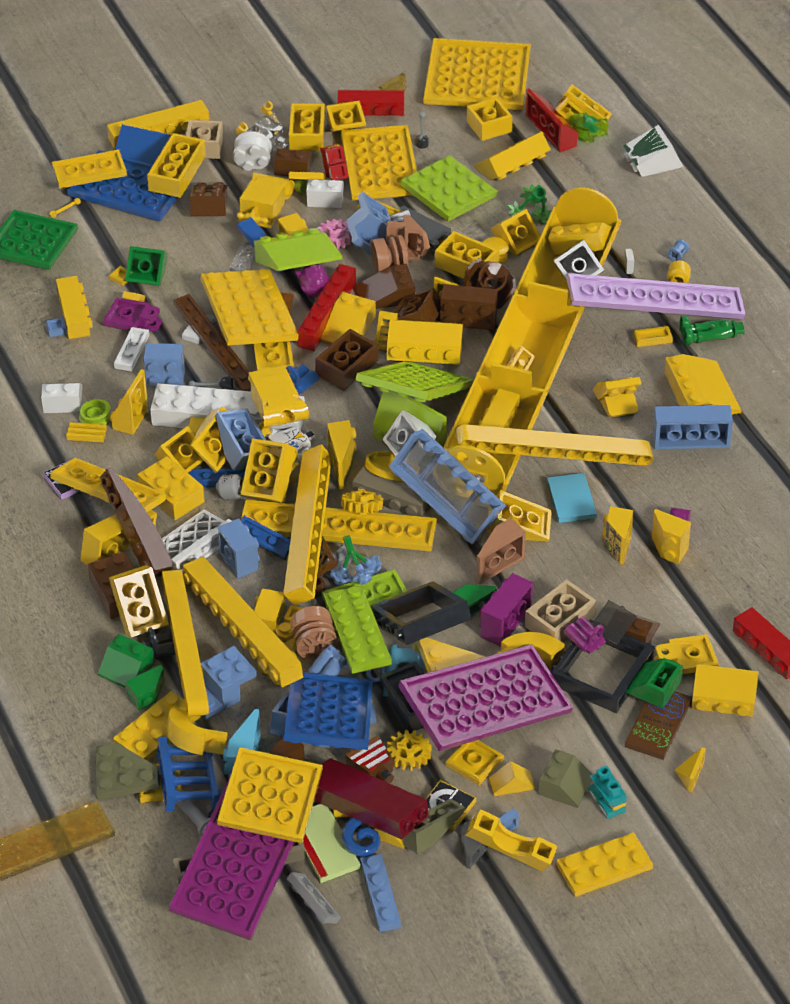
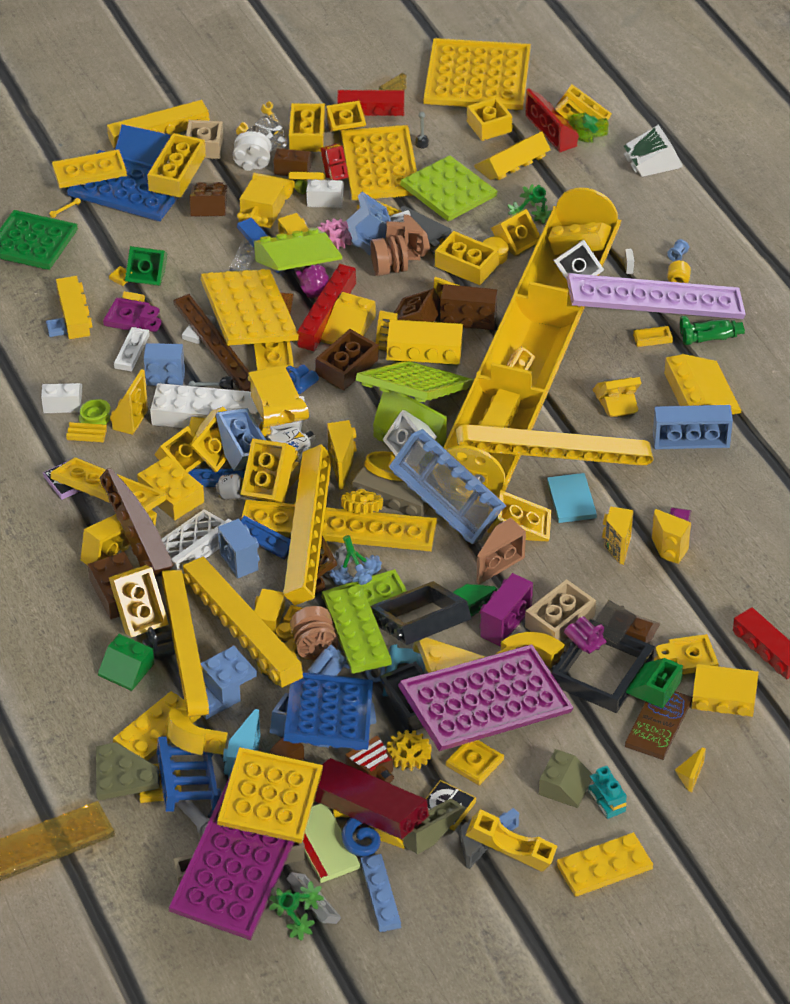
green slope [125,665,164,710] -> none
reddish brown slope [355,264,415,309] -> none
reddish brown piece [463,258,516,309] -> none
yellow slope [489,761,535,796] -> none
none -> bright green plant [269,881,324,941]

